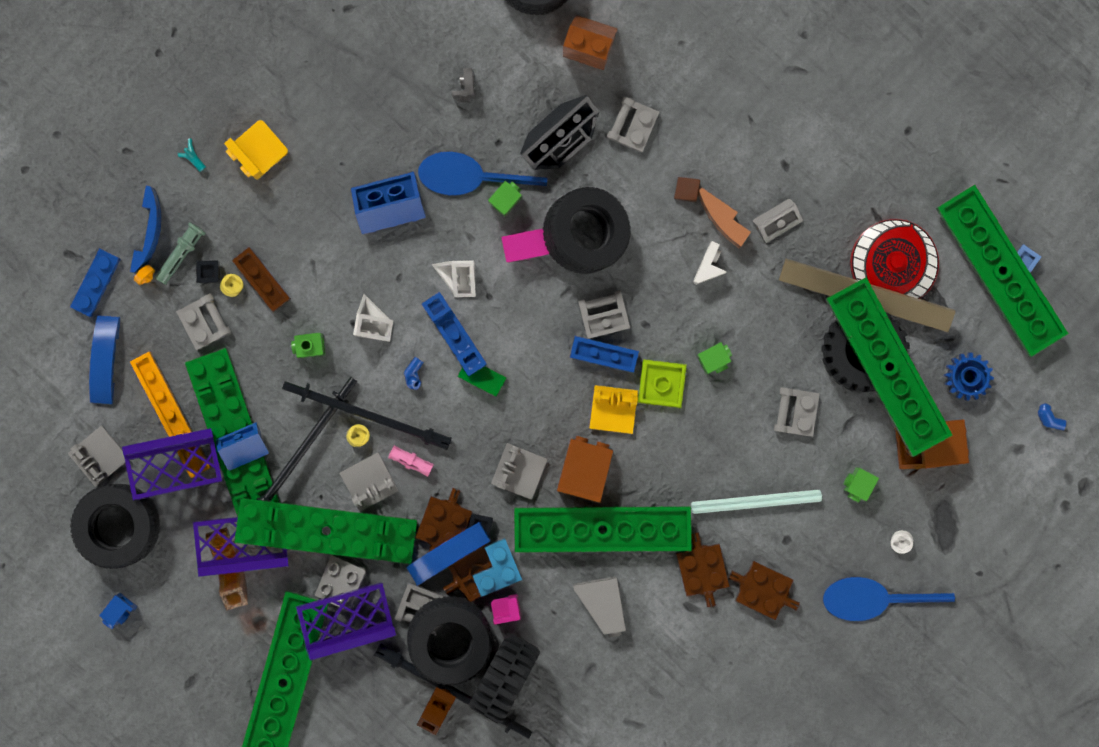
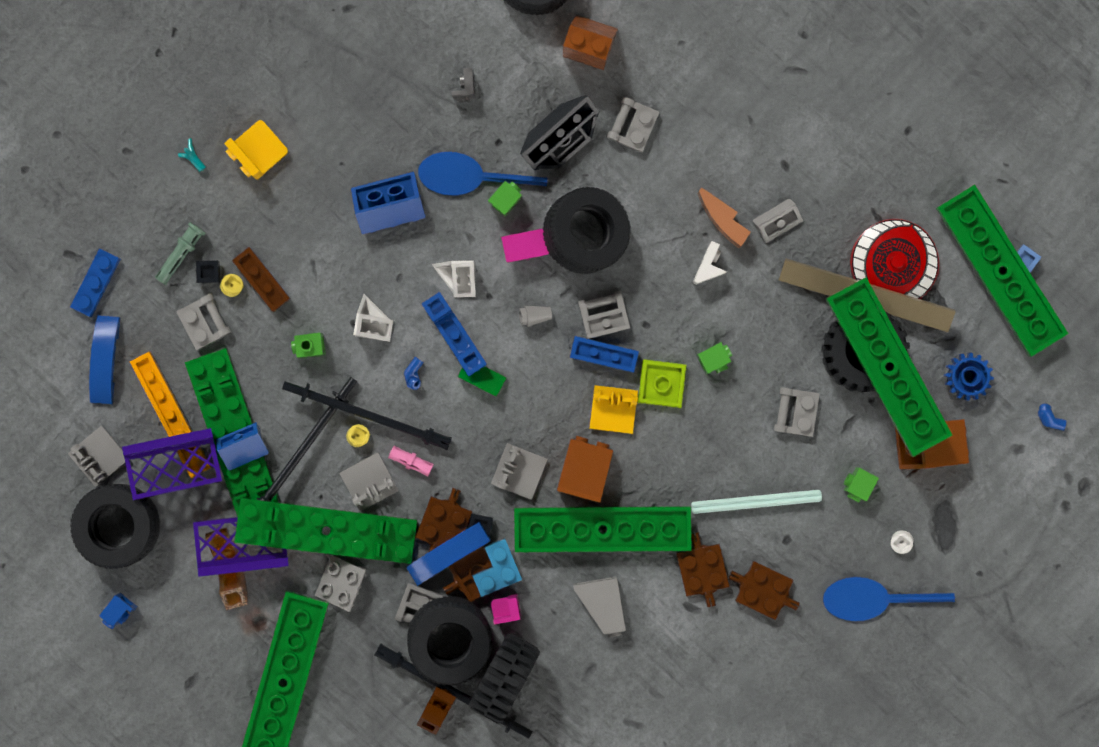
blue slope [130,185,161,274] -> none
light orange tile [134,265,155,286] -> none
dark purple fence [296,582,396,660] -> none
reddish brown slope [674,177,700,203] -> none
none -> light grey cone [519,305,552,327]

